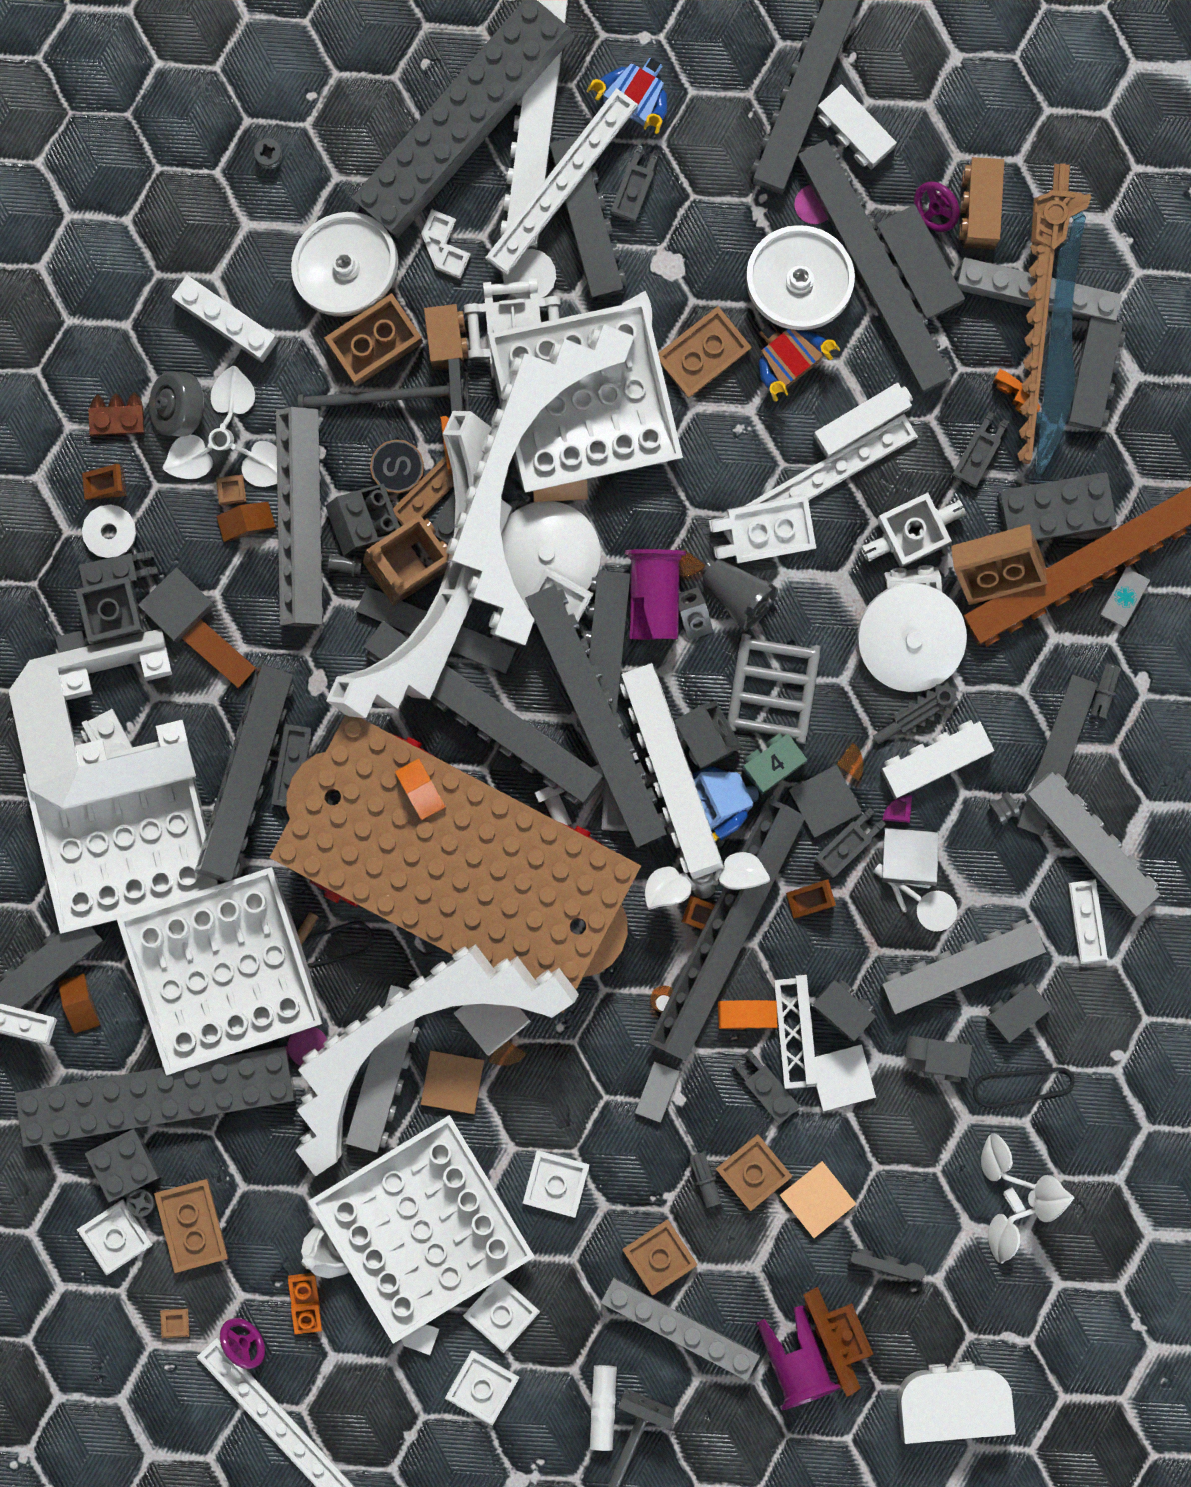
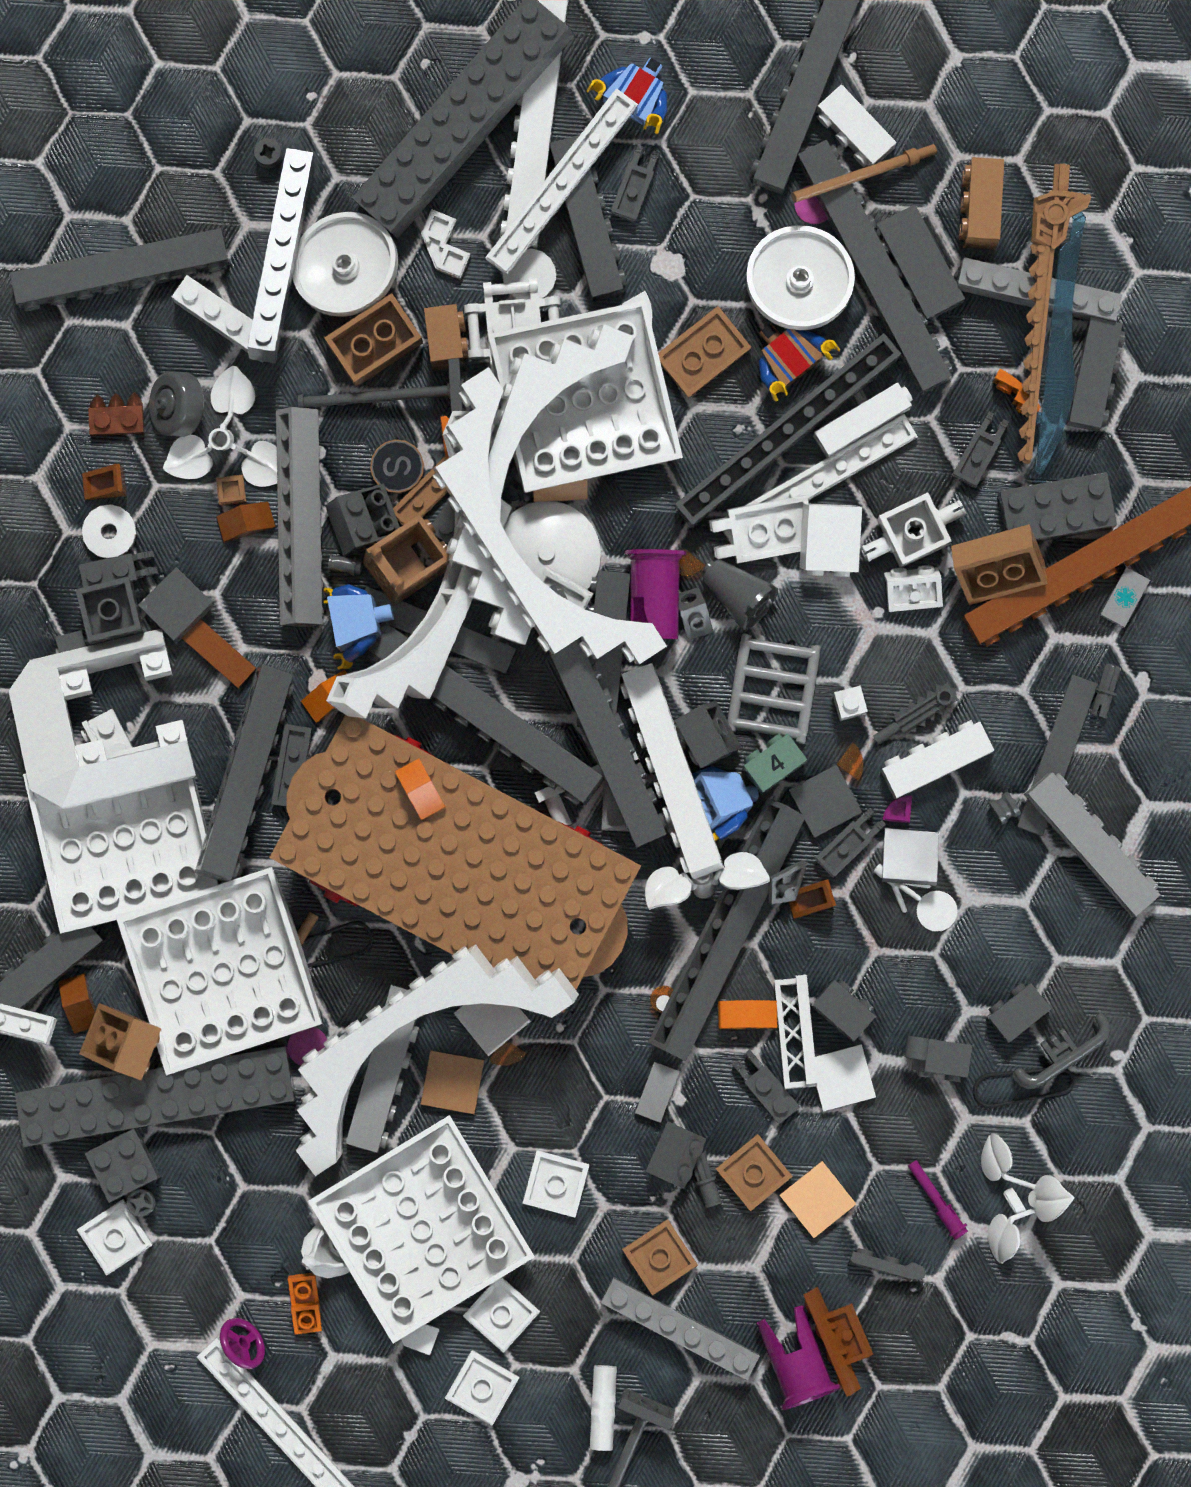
medium nougat plate [154,1179,228,1273] -> none
medium nougat tile [160,1308,190,1338] -> none
dark orange slope [681,896,715,930] -> none
white dish [857,583,967,692] -> none
light grey brick [881,919,1046,1015] -> none
white brick [897,1361,1016,1444] -> none
magenta piece [914,181,960,232] -> none
white tile [1068,879,1108,964] -> none
none -> dark grey brick [10,228,230,311]
none -> medium nougat brick [79,1003,161,1080]
none -> brick [248,148,314,363]
none -> orange slope [301,670,347,723]
none -> light blue torso [323,584,394,669]
none -> white arch [433,367,667,664]
none -> dark grey brick [645,1122,706,1189]
none -> dark grey brick [675,333,901,529]
none -> dark grey piece [769,860,807,904]
none -> medium nougat bar [791,144,937,203]
none -> white brick [800,503,862,577]
none -> white brick [832,685,868,721]
none -> magenta pin [908,1160,968,1240]
none -> dark grey piece [1012,1013,1110,1089]

